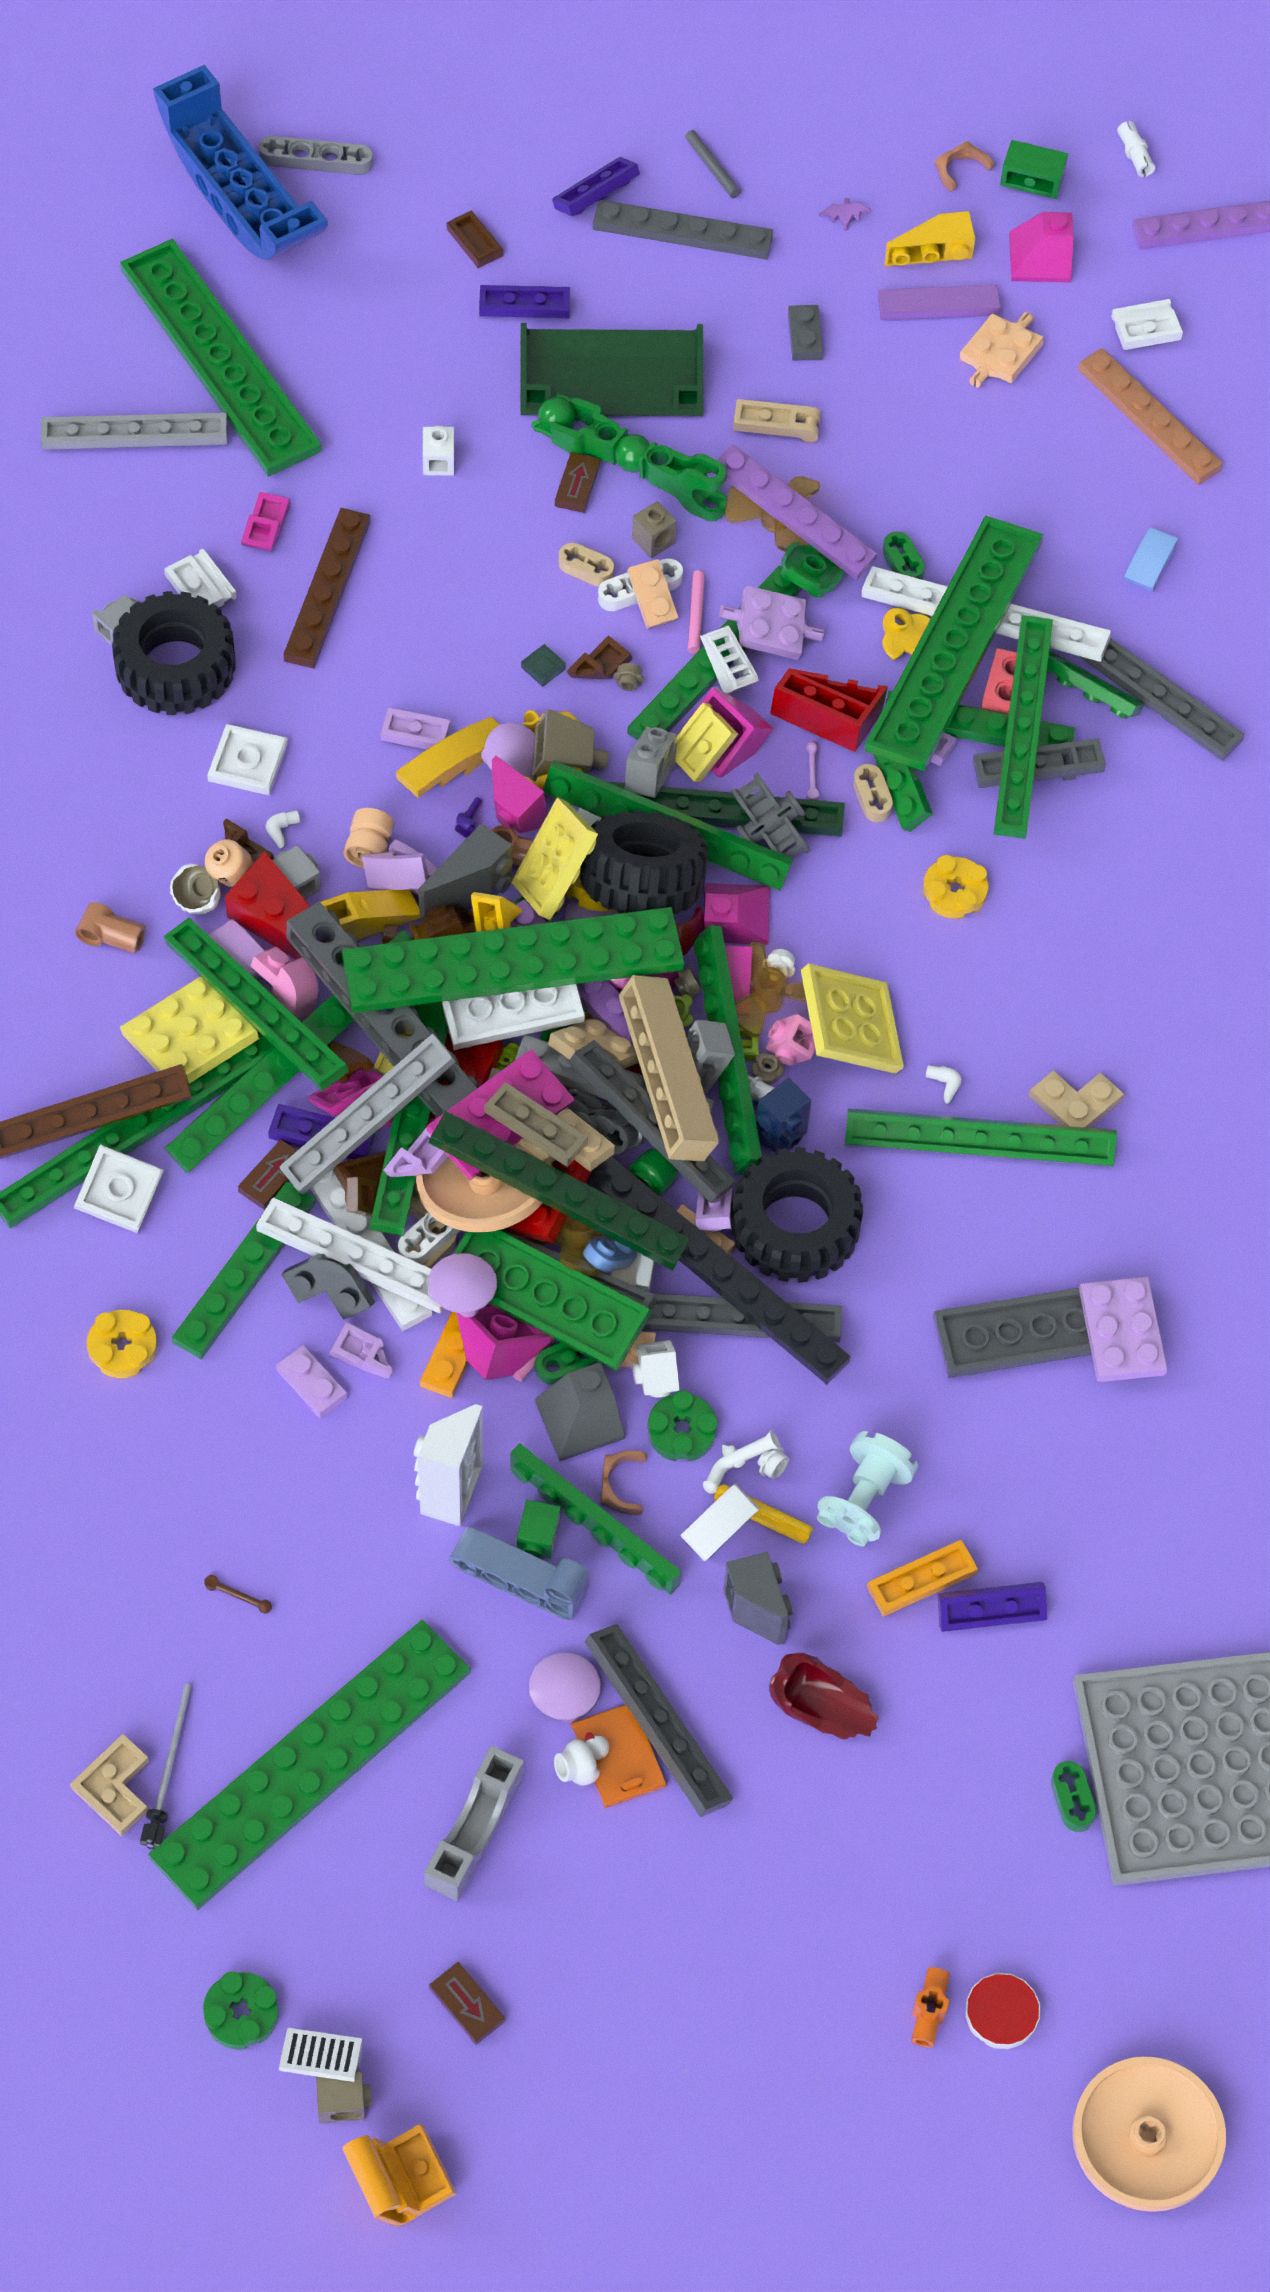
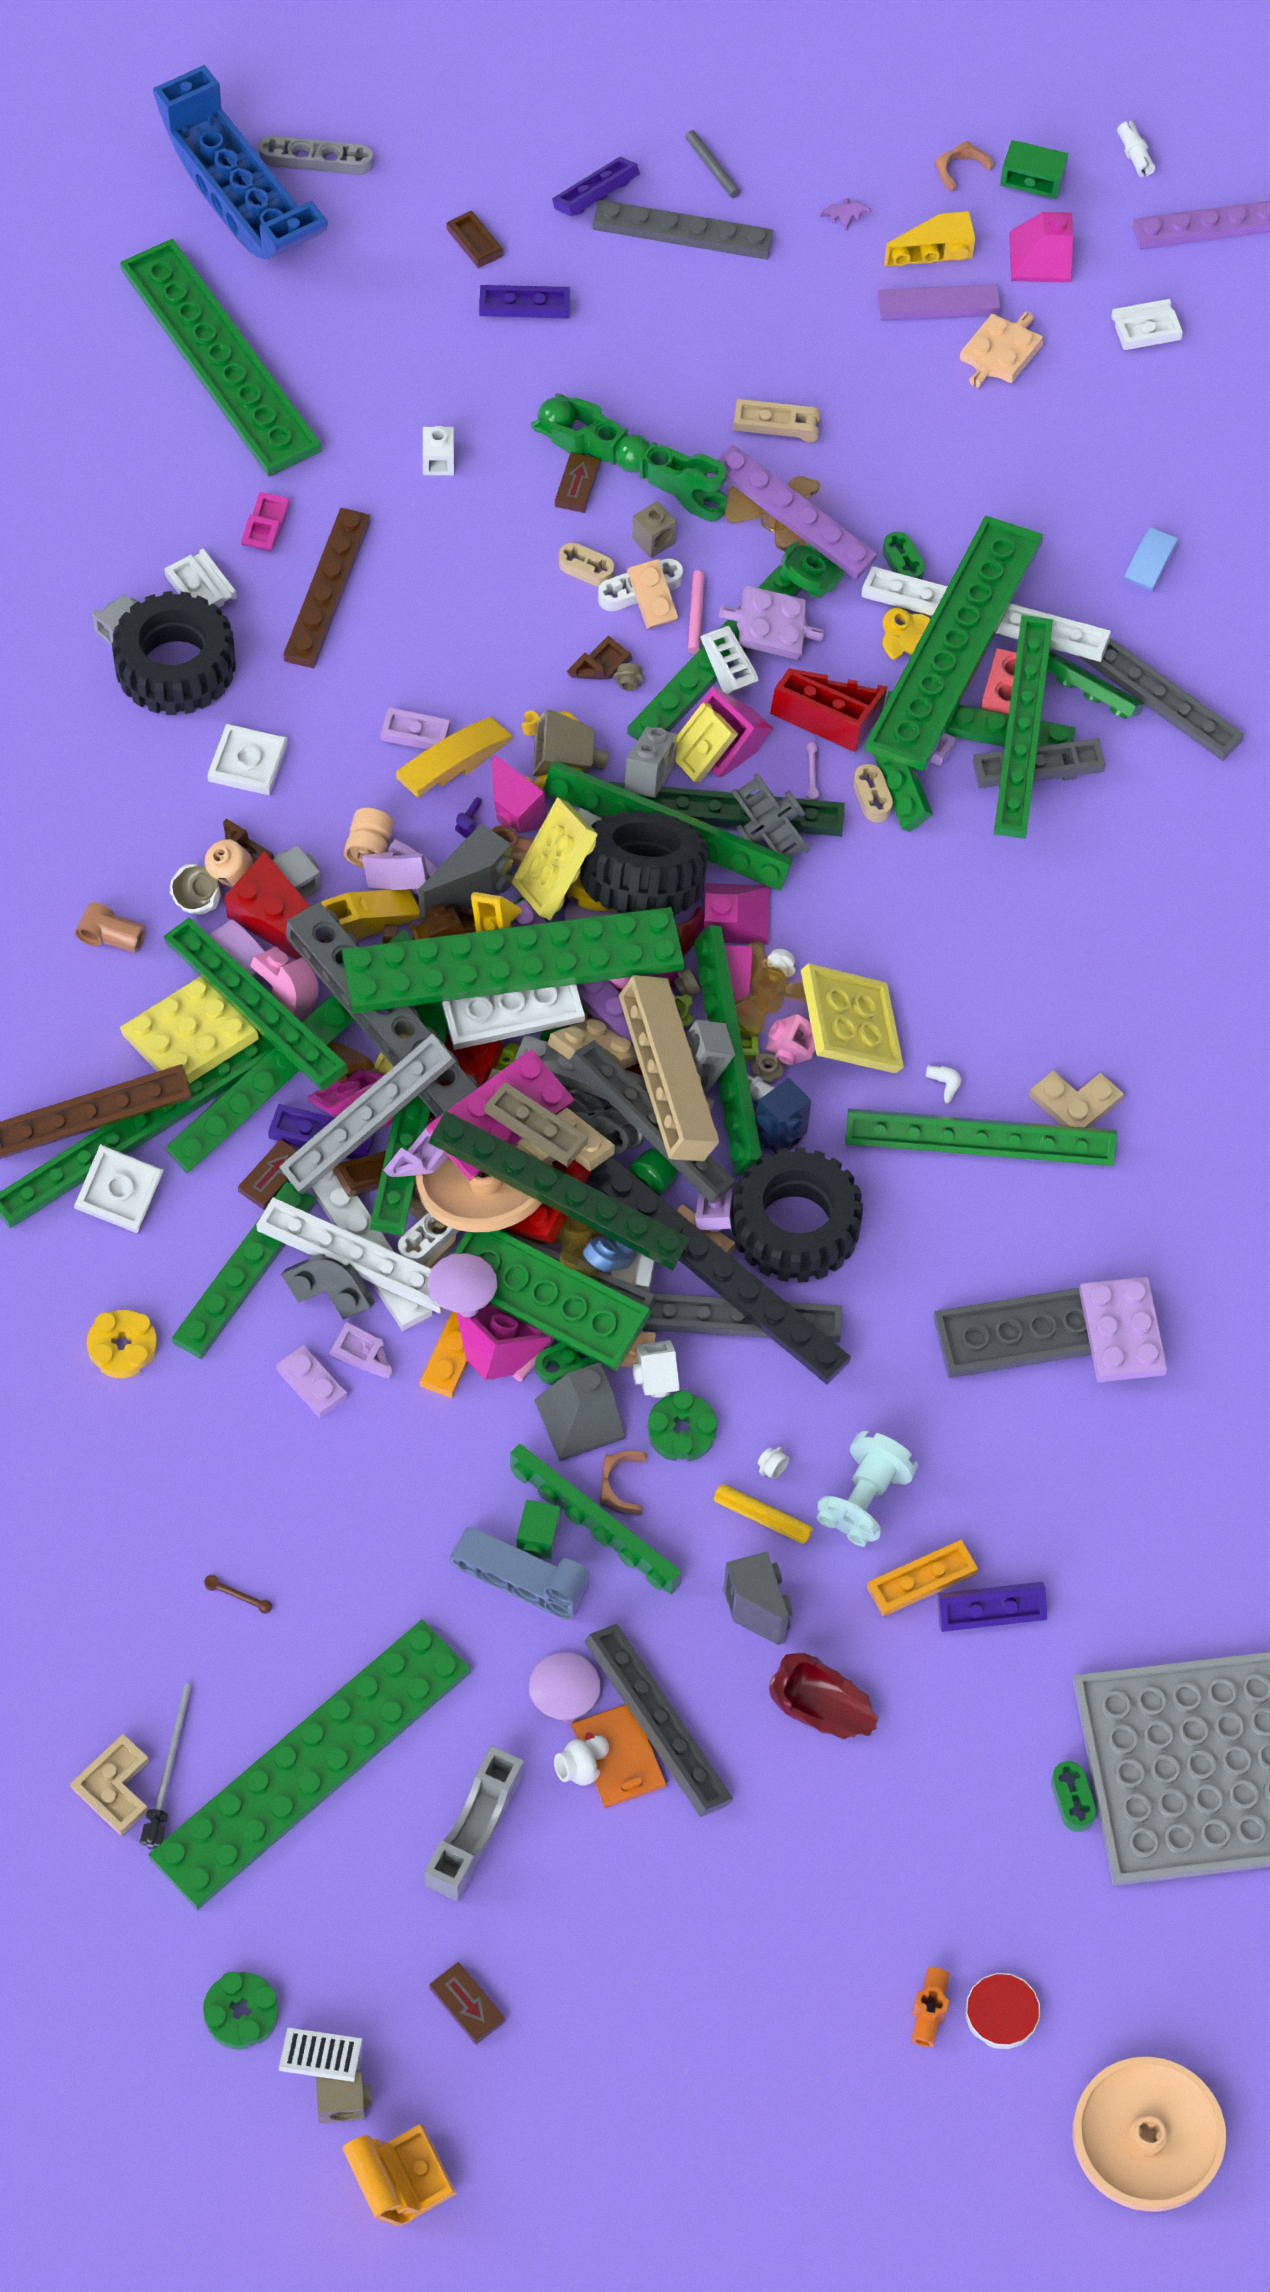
light grey plate [41,412,227,449] -> none
white animal [265,810,300,849] -> none
reddish brown plate [345,1177,377,1216] -> none
white slope [414,1404,483,1526] -> none
lavender dish [481,722,535,779] -> none
dark green slope [520,323,703,416] -> none
tile [521,644,566,687] -> none
white slope [680,1483,759,1561] -> none
white piece [703,1430,780,1494] -> none
dark grey plate [788,305,823,361] -> none
yellow plate [923,855,989,919] -> none
nougat plate [1078,348,1223,485] -> none

